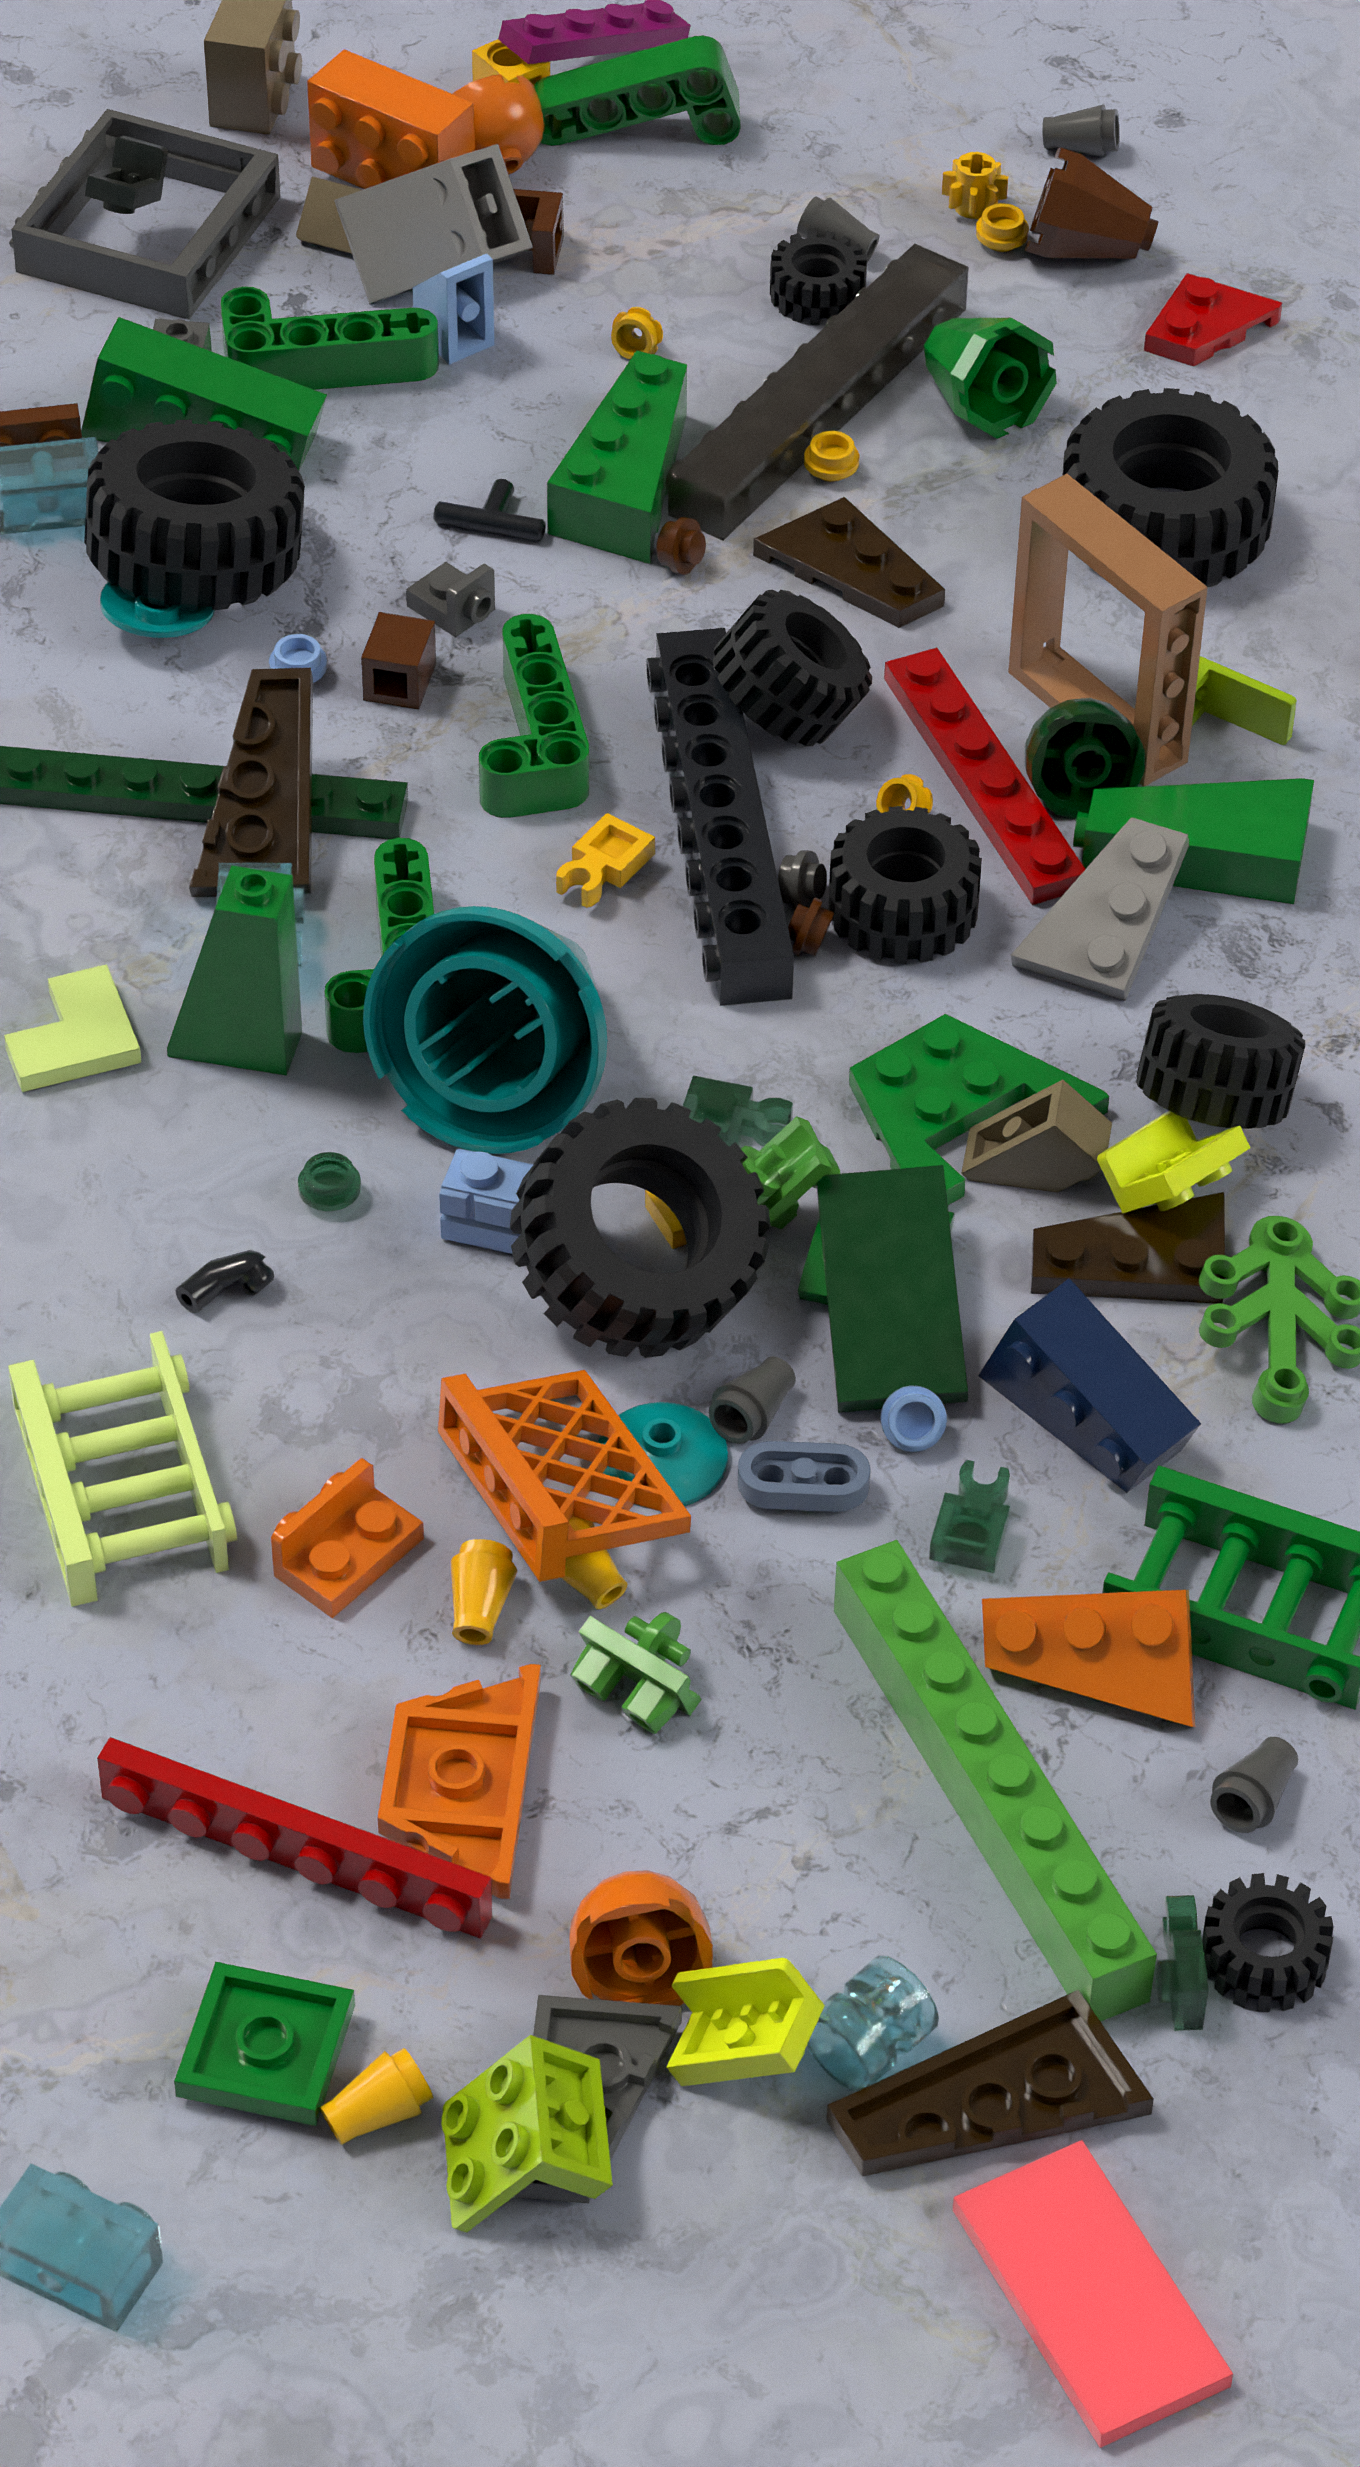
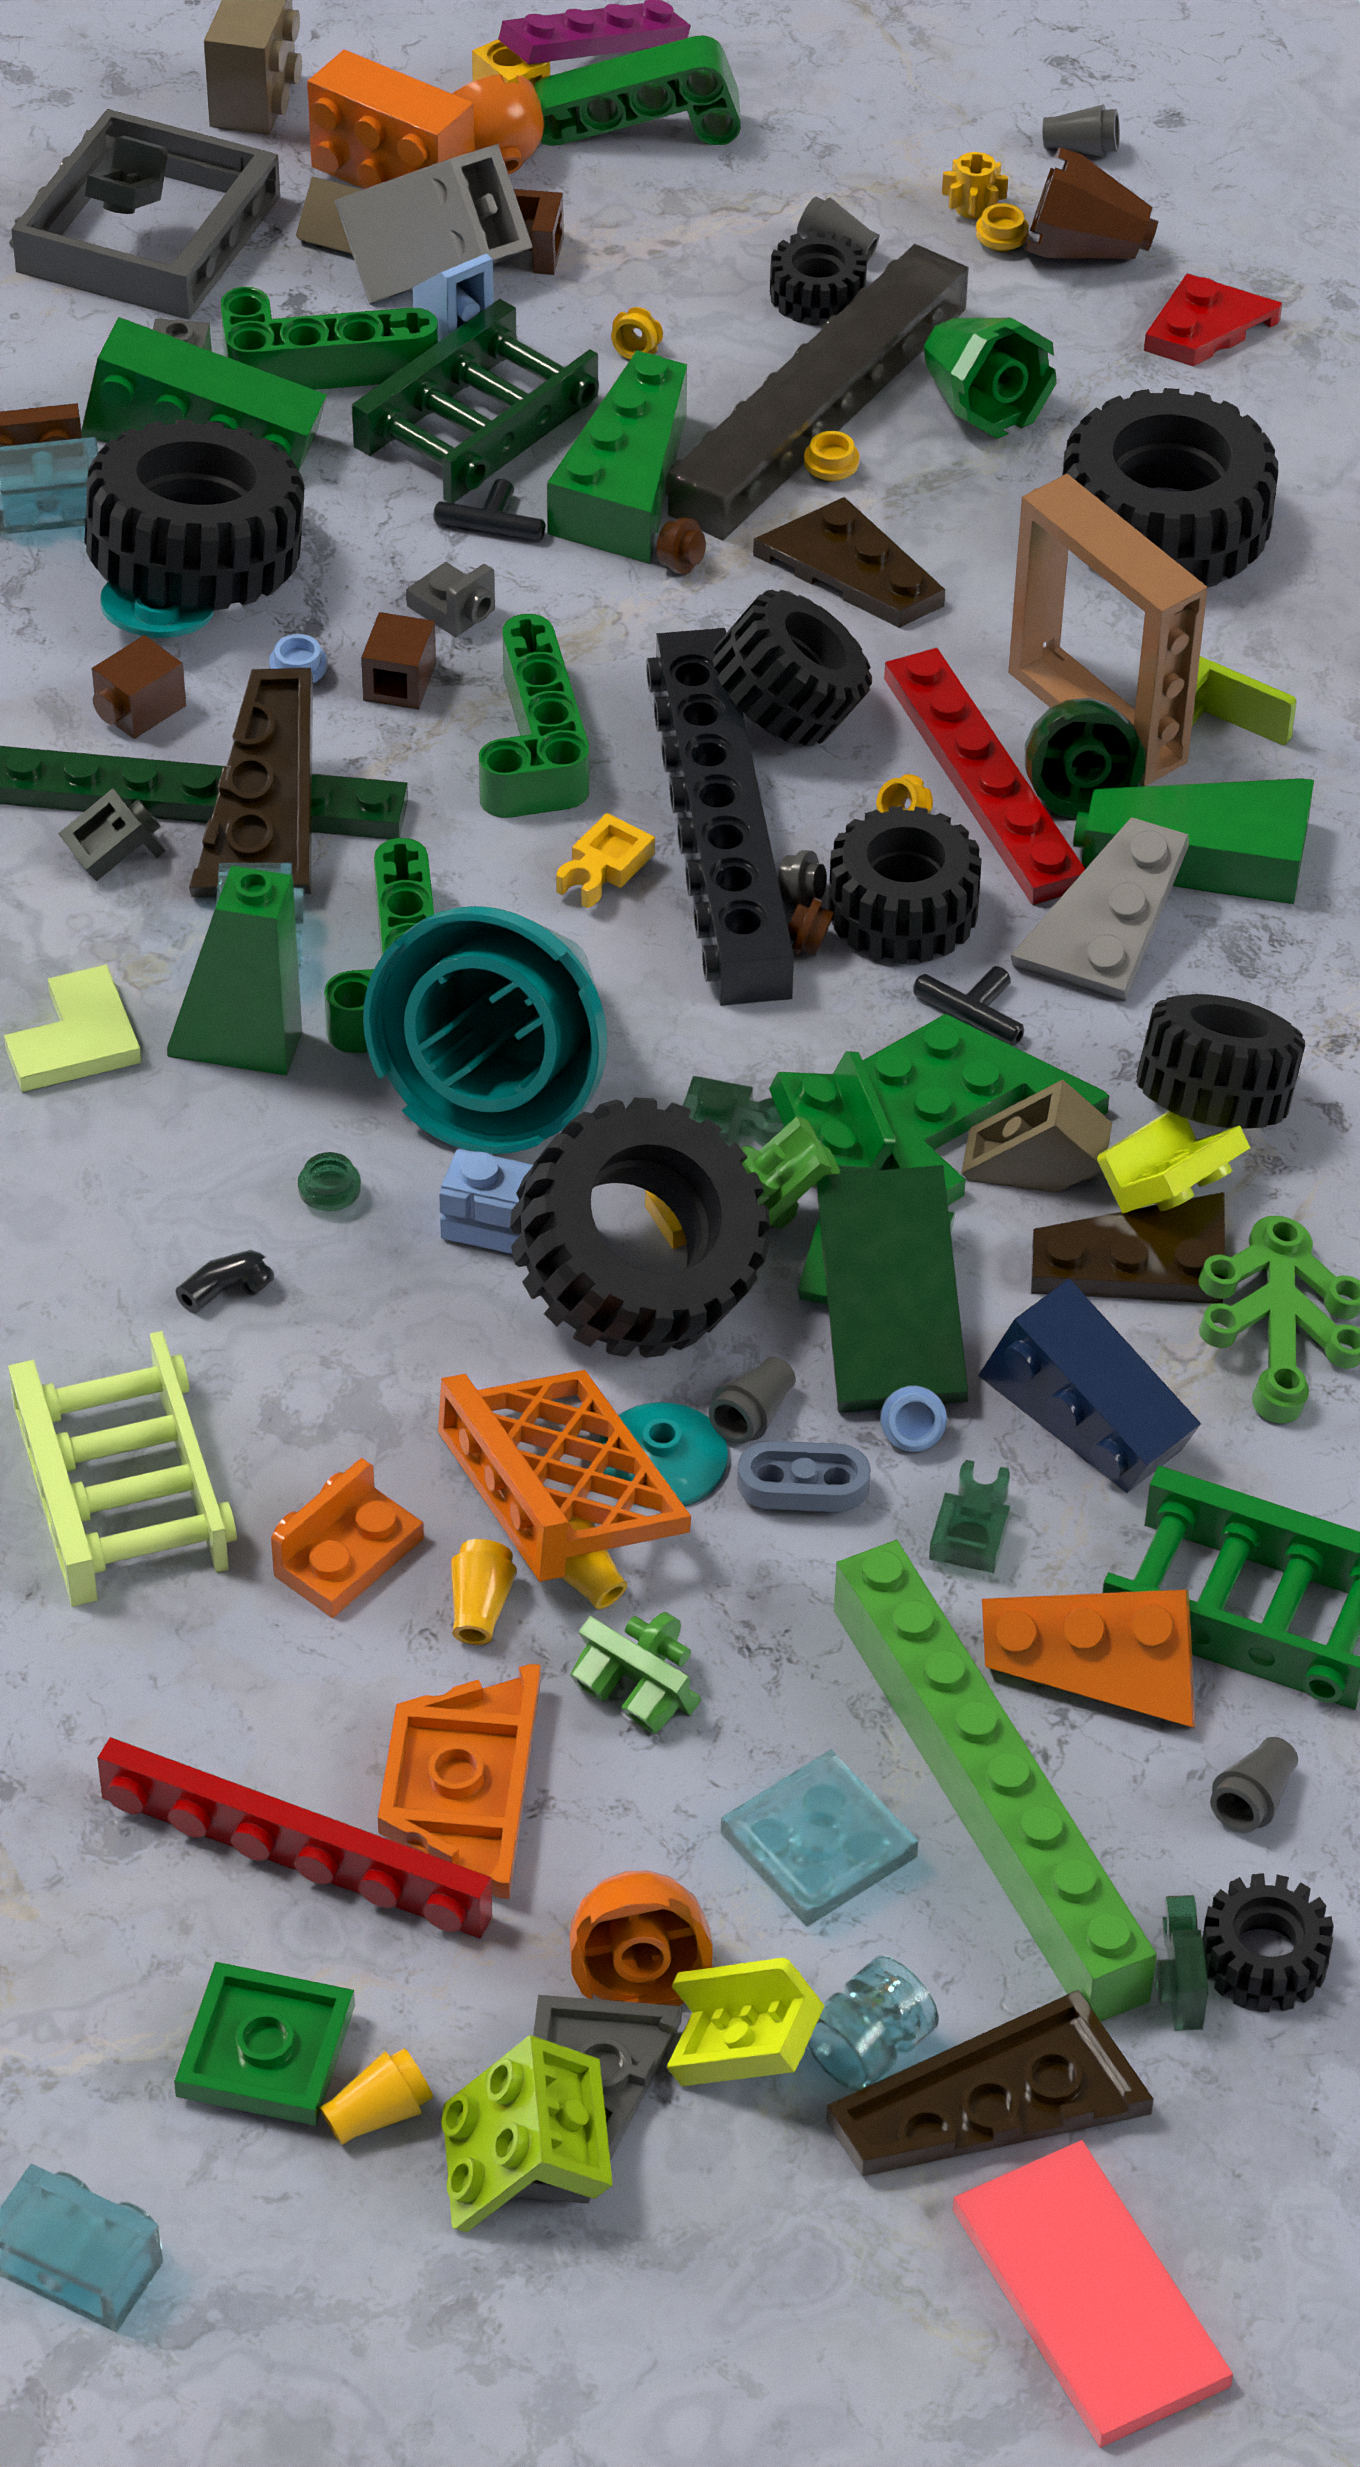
none -> pearl dark grey bracket [58,788,166,881]
none -> reddish brown brick [92,635,186,739]
none -> dark green fence [352,299,599,503]
none -> clear light blue plate [721,1749,919,1927]
none -> green bracket [769,1051,895,1174]
none -> black piece [913,966,1025,1046]

